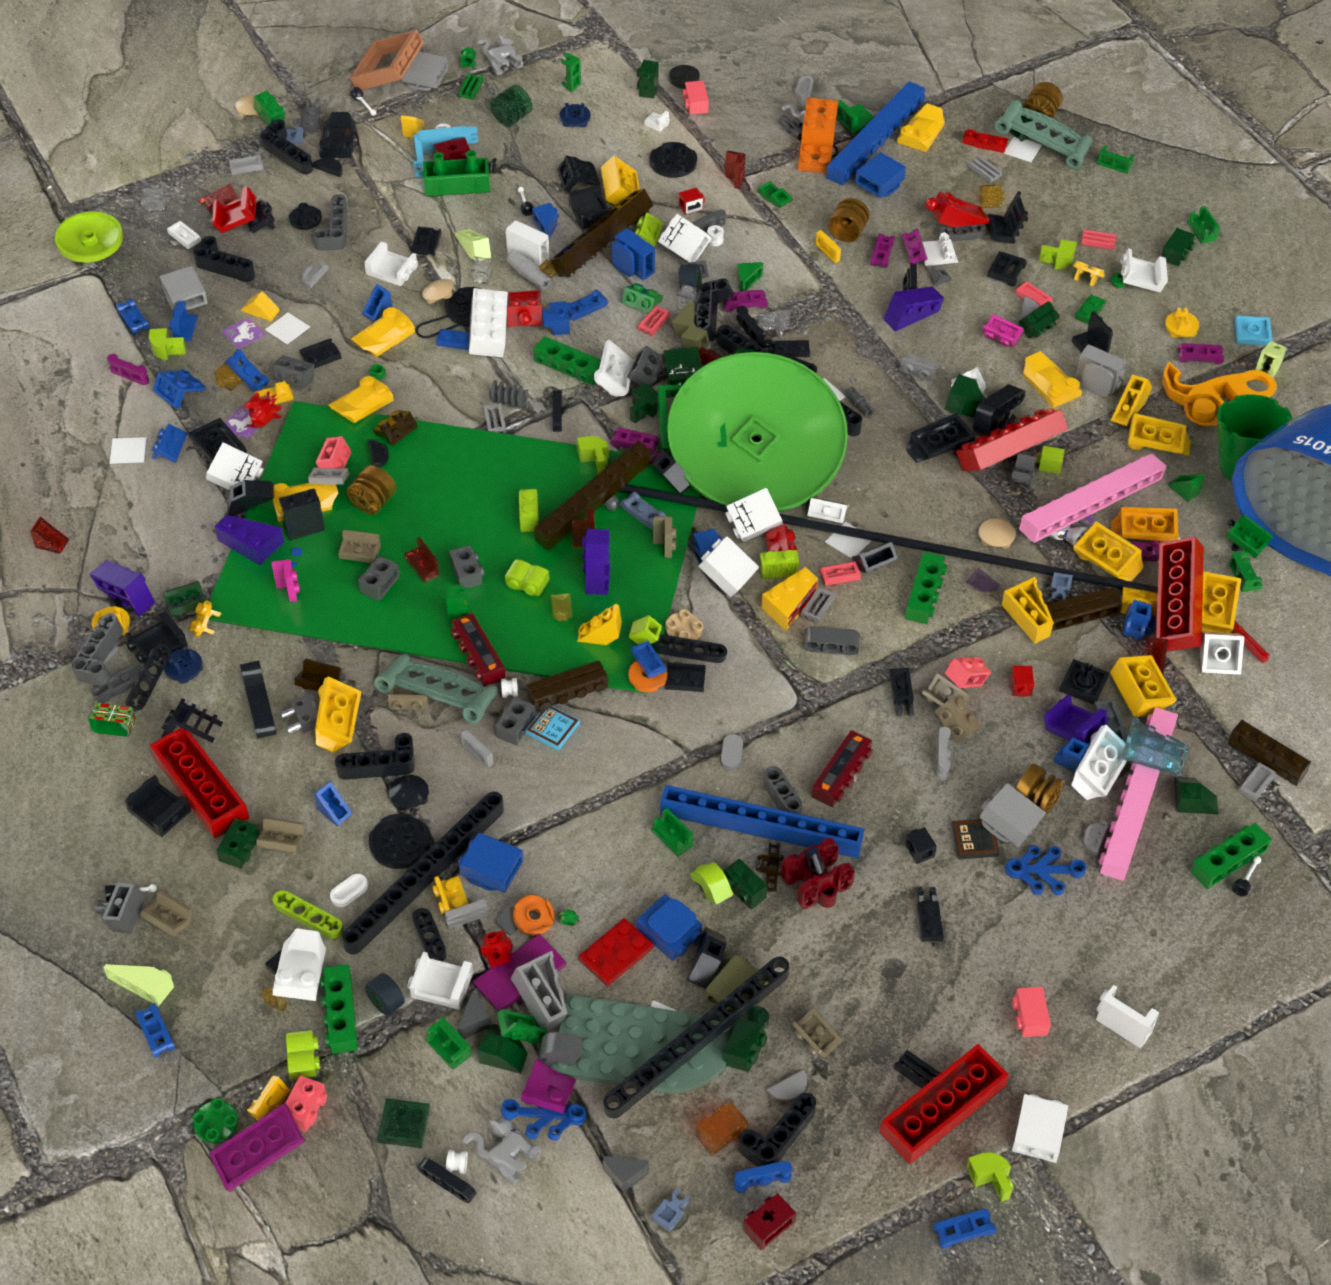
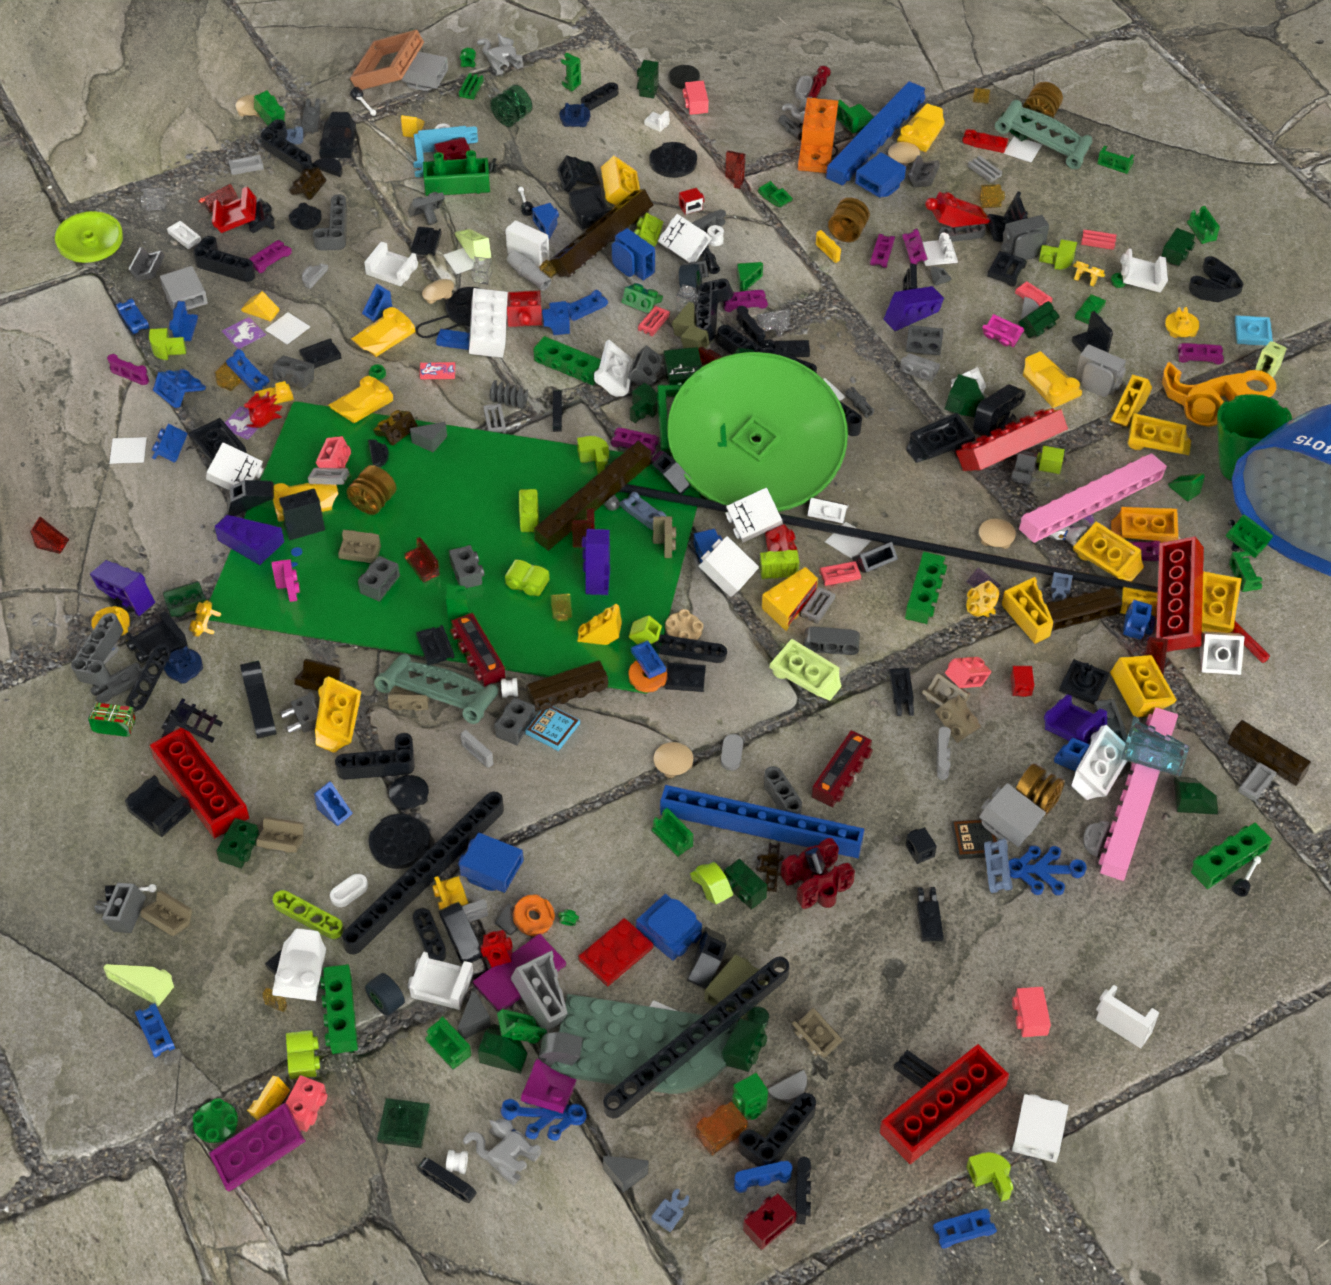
none -> flat silver bracket [129,247,165,281]
none -> magenta plate [249,240,292,273]
none -> dark brown bracket [289,168,327,200]
none -> dark grey plate [408,192,445,225]
none -> dark grey slope [410,422,447,452]
none -> black plate [416,625,455,666]
none -> coral tile [420,362,456,379]
none -> black beam [439,902,483,965]
none -> white sticker [443,248,485,274]
none -> black beam [581,82,619,110]
none -> tan dish [654,742,693,778]
none -> black pin [701,245,720,274]
none -> green brick [731,1073,768,1122]
none -> yellowish green slope [769,639,842,701]
none -> black hinge [796,1156,811,1224]
none -> dark red pin [807,66,831,98]
none -> tan dish [888,142,920,166]
none -> dark grey brick [906,325,943,355]
none -> flat silver bracket [908,155,940,187]
none -> yellow plate [966,581,999,617]
none -> clear yellow tile [973,88,990,104]
none -> sand blue plate [984,838,1013,893]
none -> dark grey brick [1001,215,1049,260]
none -> black connector [1189,256,1244,303]

